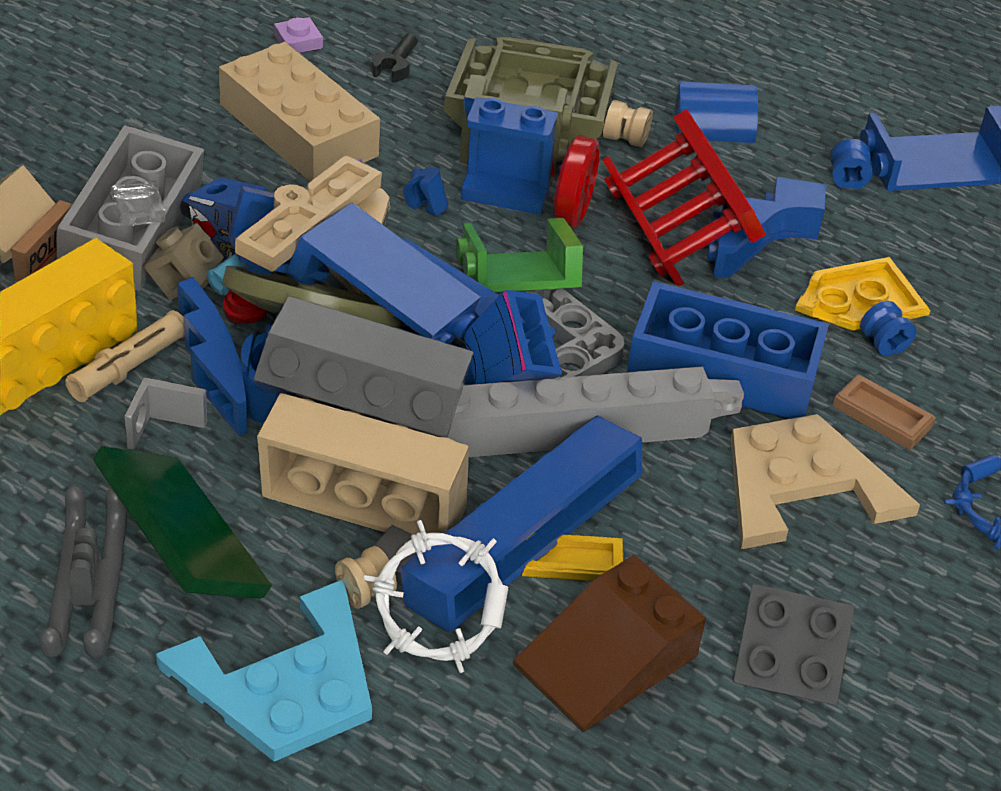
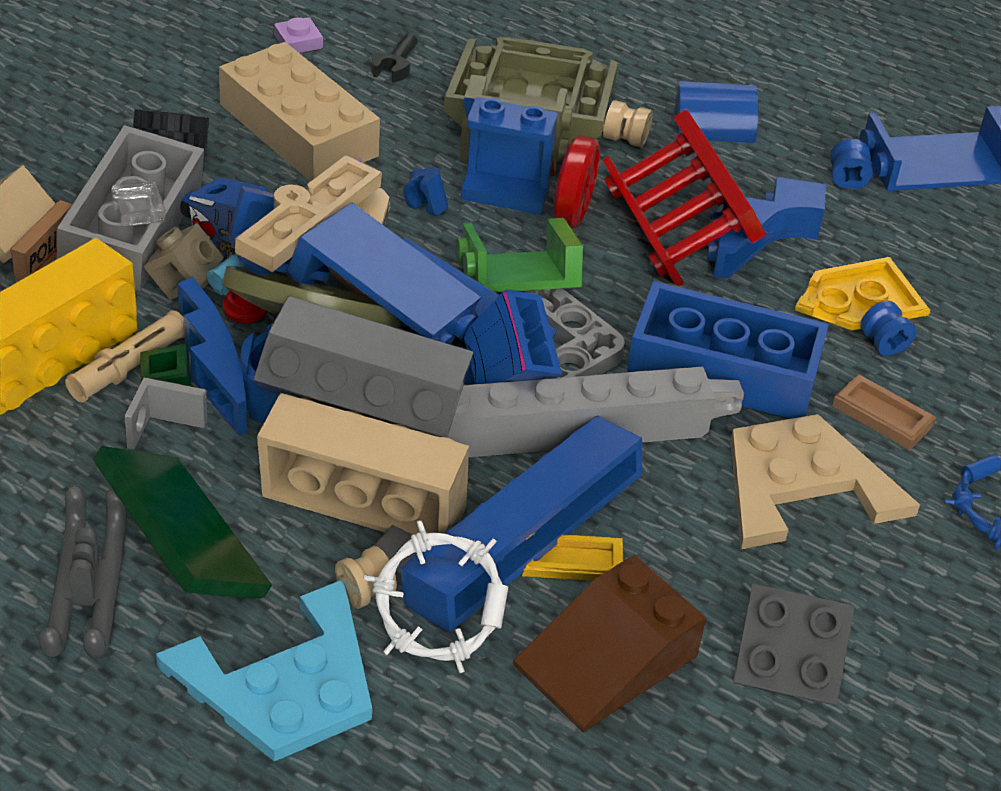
none -> black tyre [133,109,209,151]
none -> dark green brick [140,344,191,387]

